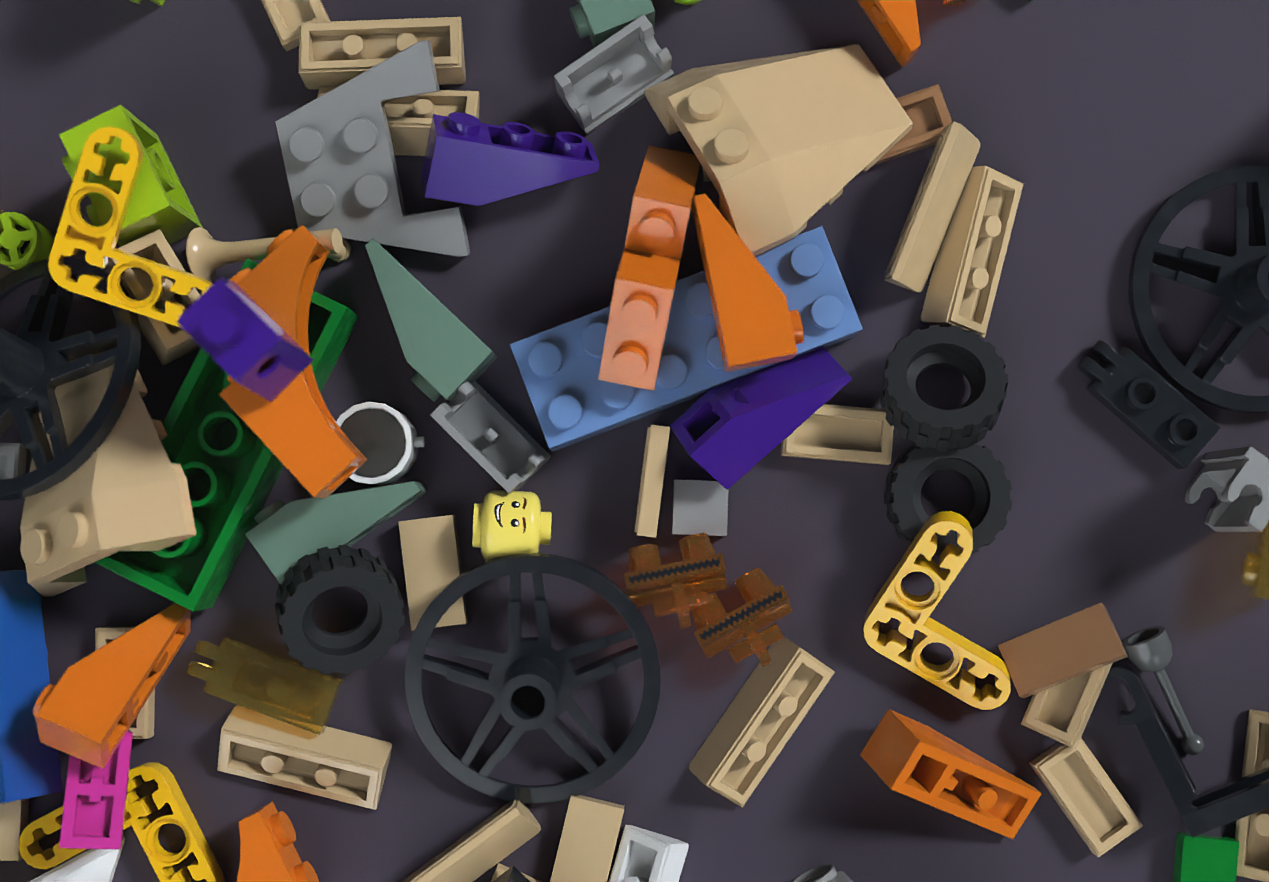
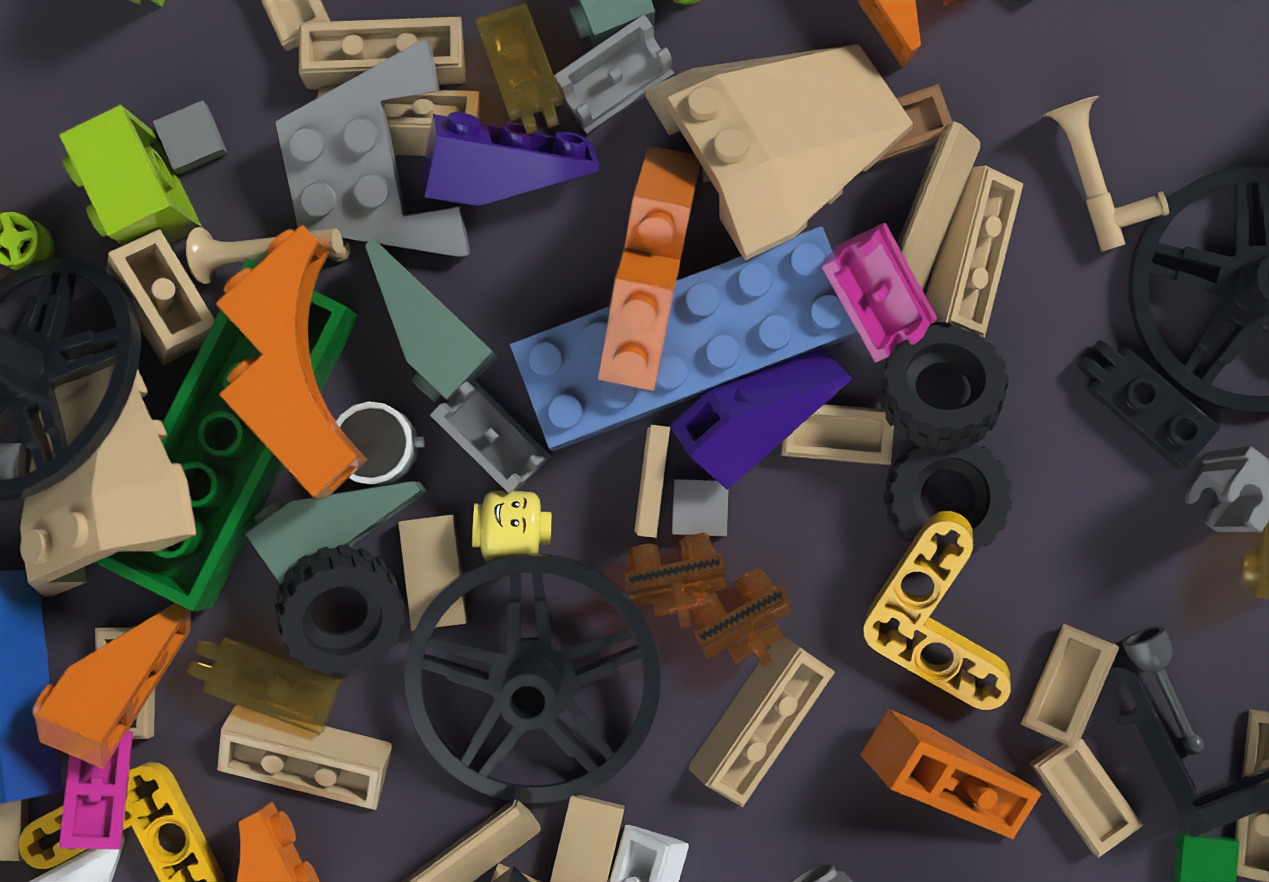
yellow beam [48,127,212,328] -> none
dark purple torso [177,278,314,402] -> none
orange slope [692,194,804,373] -> none
medium nougat tile [998,602,1128,698] -> none
none -> light grey tile [153,100,228,174]
none -> clear yellow hinge [475,3,563,134]
none -> dark pink hinge [821,223,937,362]
none -> tan piece [1042,96,1169,252]

